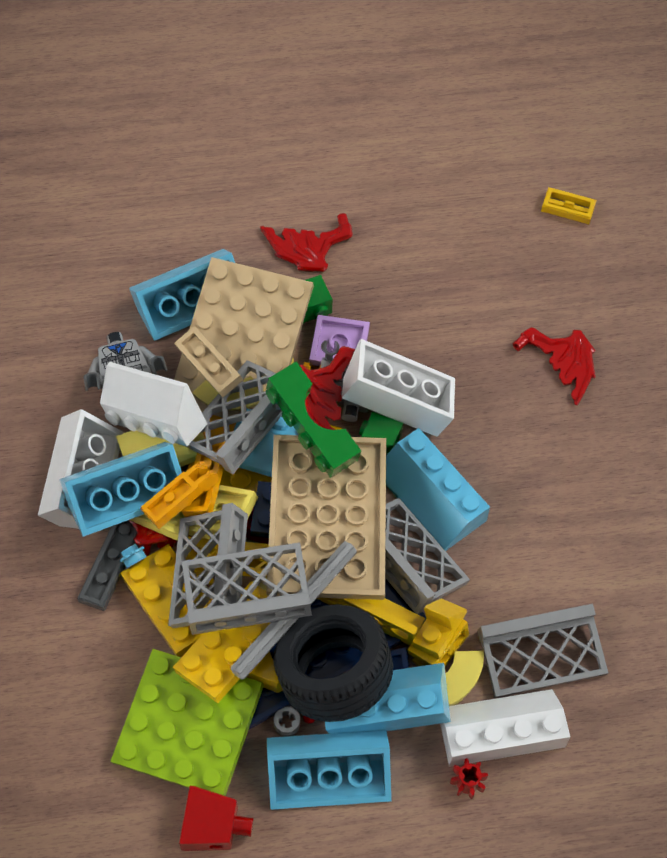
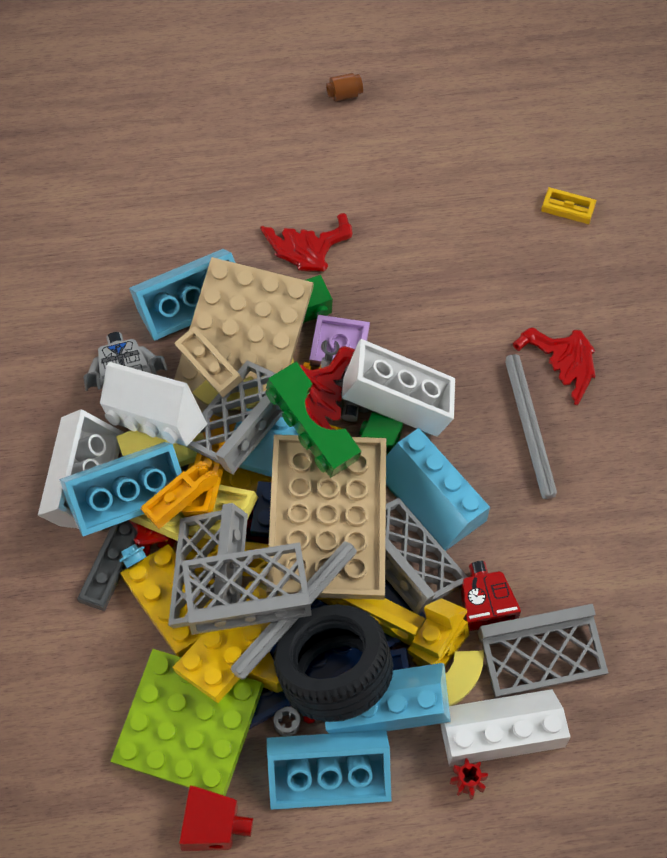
none -> dark orange brick [326,73,363,102]
none -> red torso [461,561,521,631]
none -> light grey axle [505,354,557,499]

